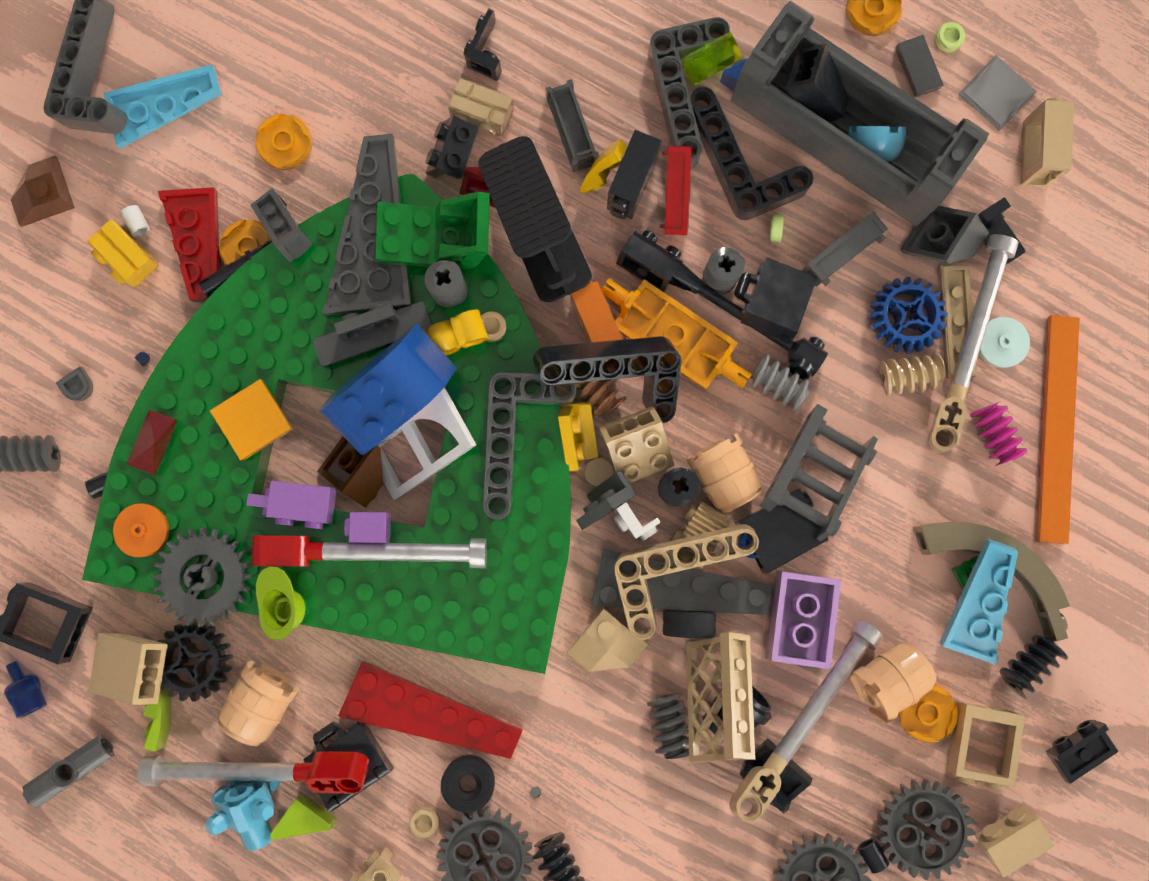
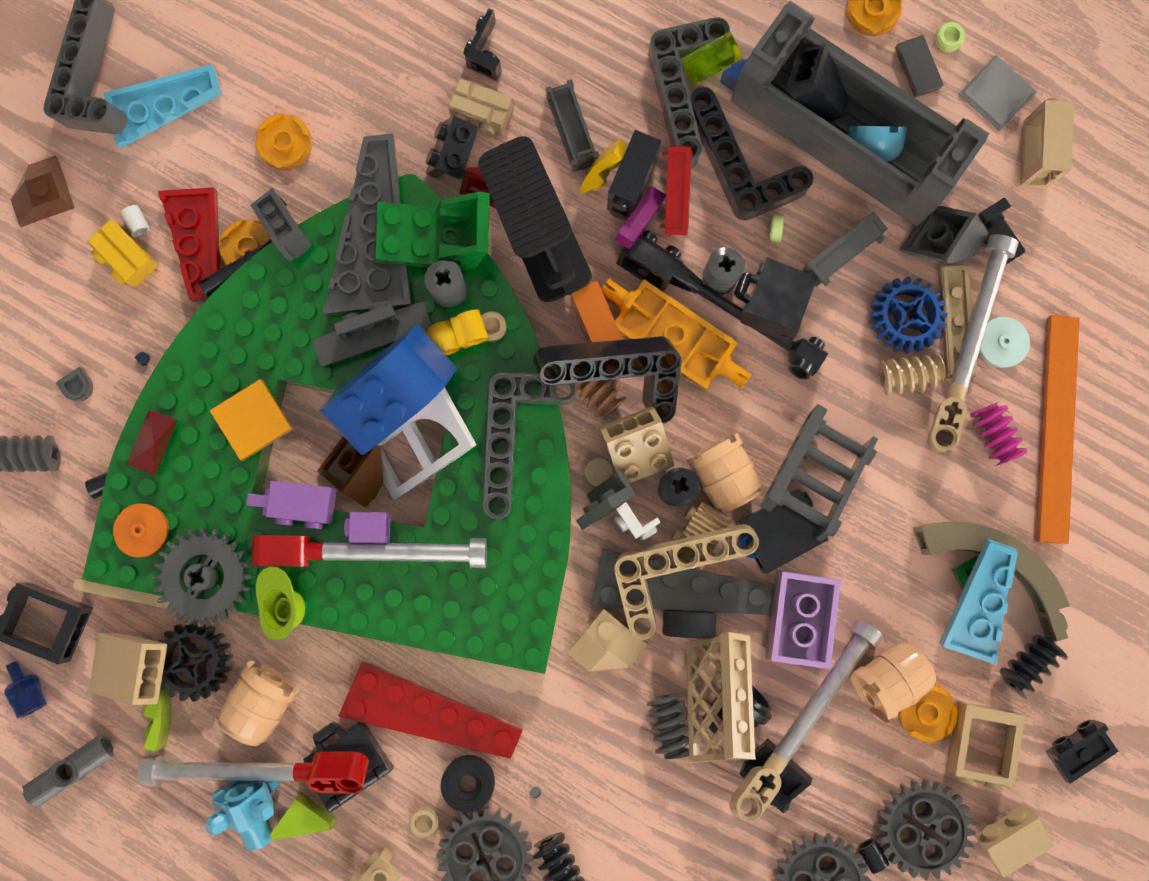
yellow bracket [558,403,599,471] -> none
light grey piece [749,354,813,414] -> none
none -> tan tile [73,578,177,611]
none -> magenta piece [615,186,666,250]

